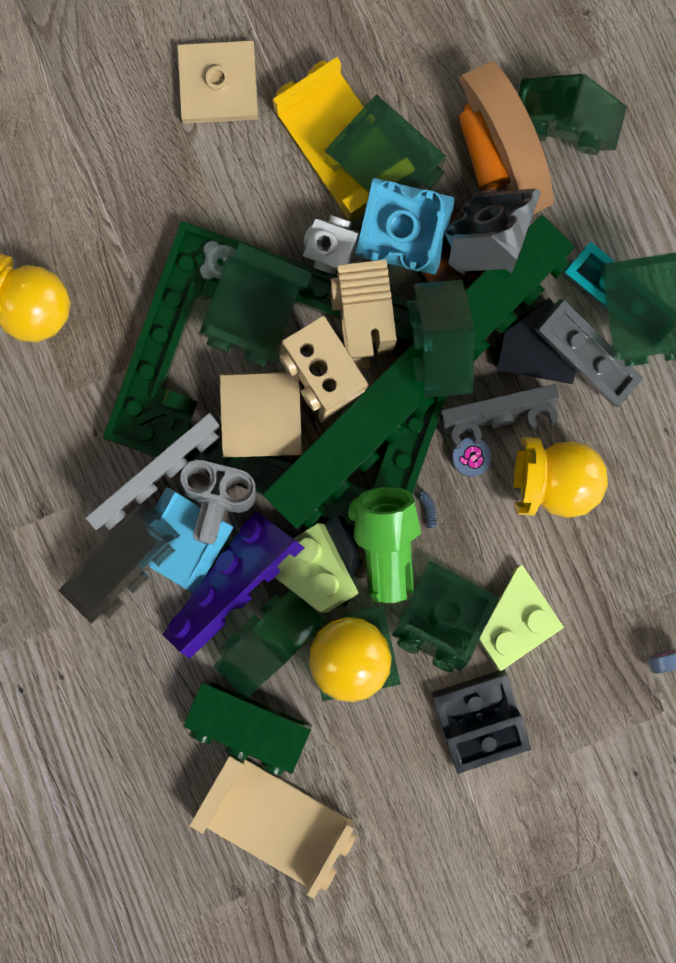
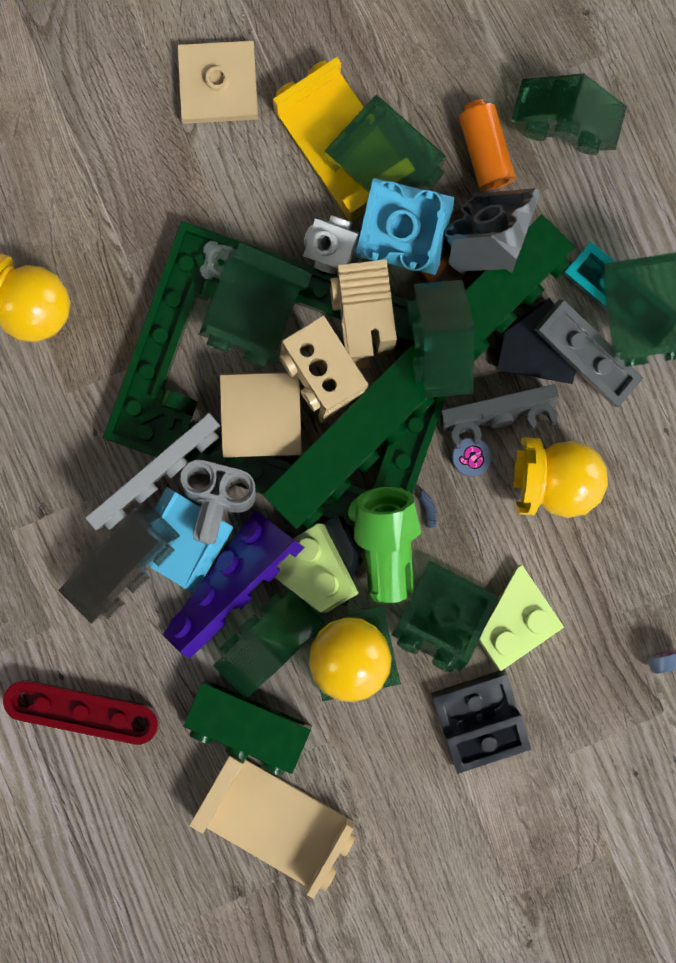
medium nougat slope [459,60,554,215] -> none
none -> dark red plate [3,680,160,745]

